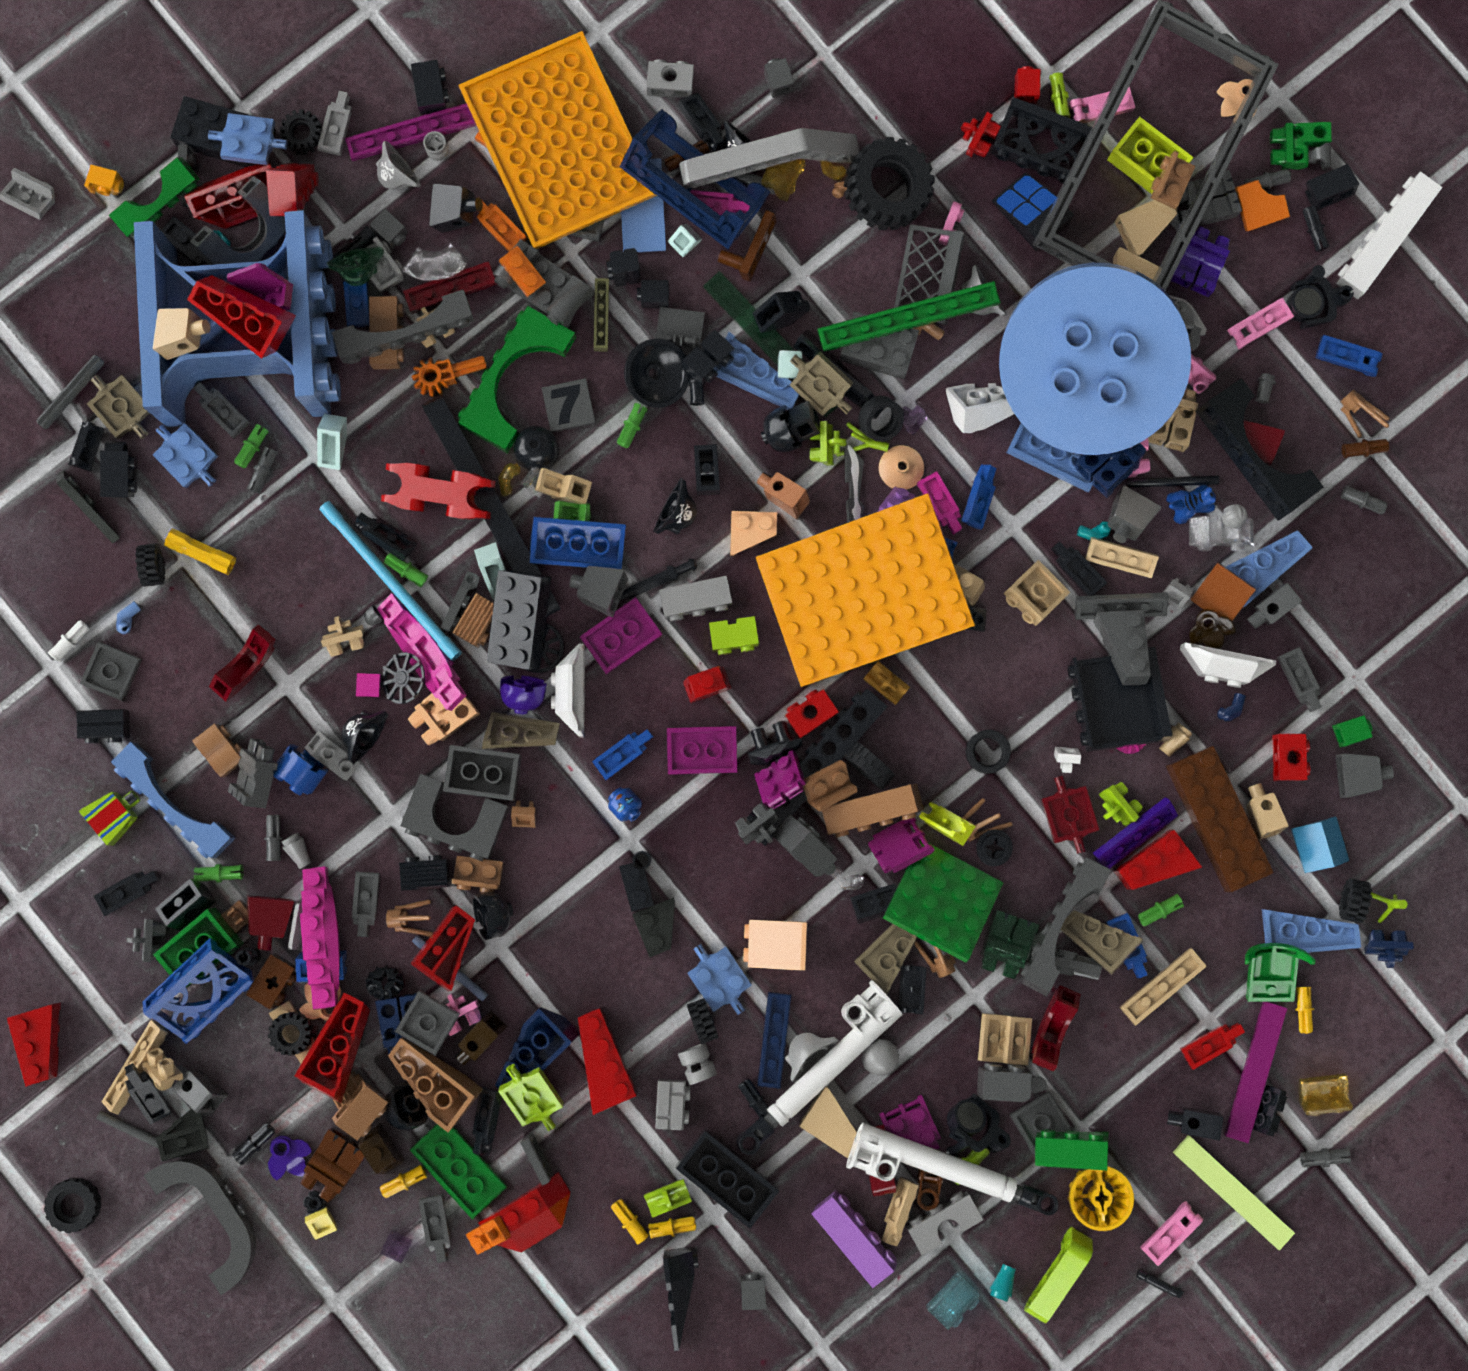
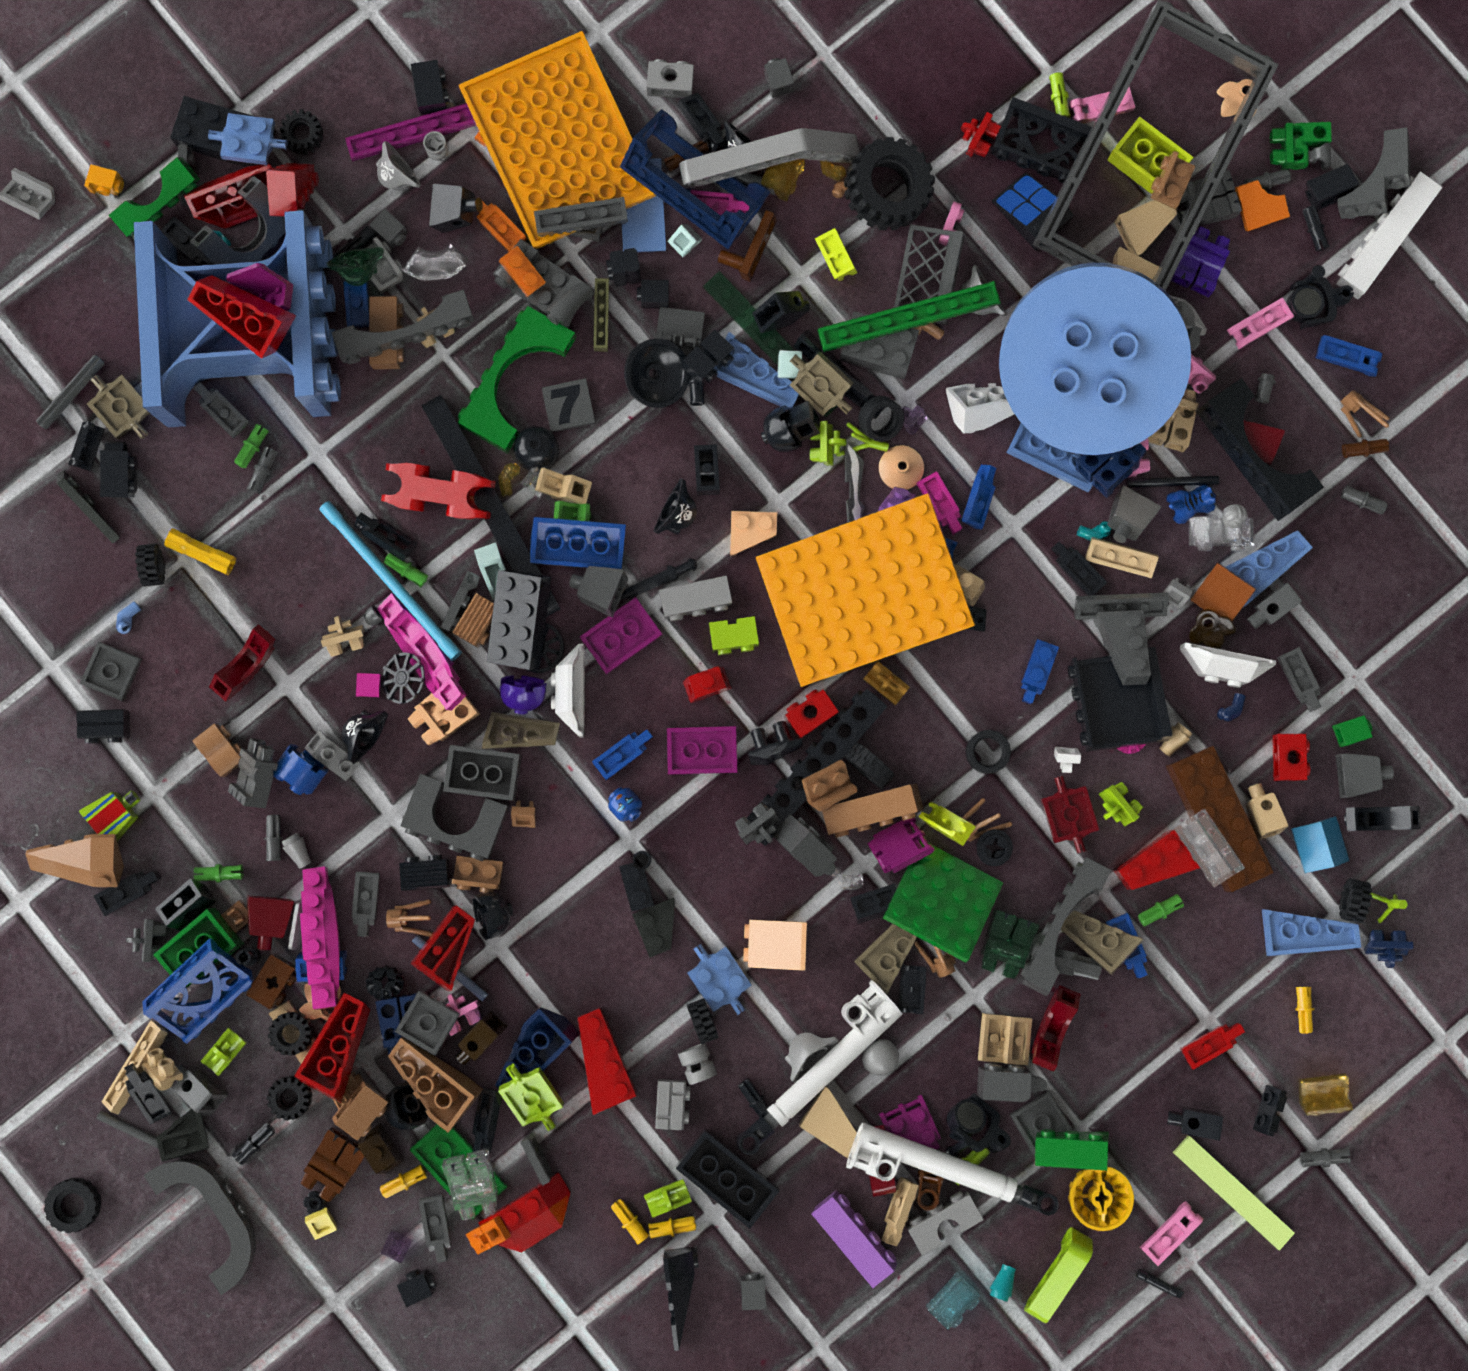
red wedge [7,1002,61,1087] -> none
white axle [48,620,89,662] -> none
medium blue arch [111,742,235,858] -> none
tan torso [153,308,210,360] -> none
medium blue plate [153,423,218,488] -> none
dark purple plate [268,1135,312,1180] -> none
light grey hinge [317,91,352,156] -> none
light aqua slope [317,414,347,470] -> none
dark red plate [403,261,497,314] -> none
orange gear [411,356,487,397] -> none
bright green axle [617,403,648,448] -> none
magenta plate [754,749,806,810] -> none
nougat torso [757,472,810,520] -> none
dark blue tile [757,992,791,1089] -> none
tan plate [1003,560,1070,626] -> none
red brick [1014,66,1041,104] -> none
dark purple plate [1093,797,1178,869] -> none
tan plate [1119,948,1207,1026] -> none
magenta tile [1224,1002,1287,1143] -> none
green piece [1244,943,1316,1002] -> none
none -> medium nougat wedge [25,834,124,887]
none -> lime hips [201,1027,247,1076]
none -> black tyre [266,1076,312,1121]
none -> black brick [397,1269,437,1308]
none -> clear hips [442,1148,498,1220]
none -> dark grey gear [534,197,628,237]
none -> neon yellow hinge [815,228,858,281]
none -> blue hinge [1021,639,1059,704]
none -> clear brick [1174,809,1245,888]
none -> dark grey arch [1338,127,1411,219]
none -> black arch [1344,806,1421,831]

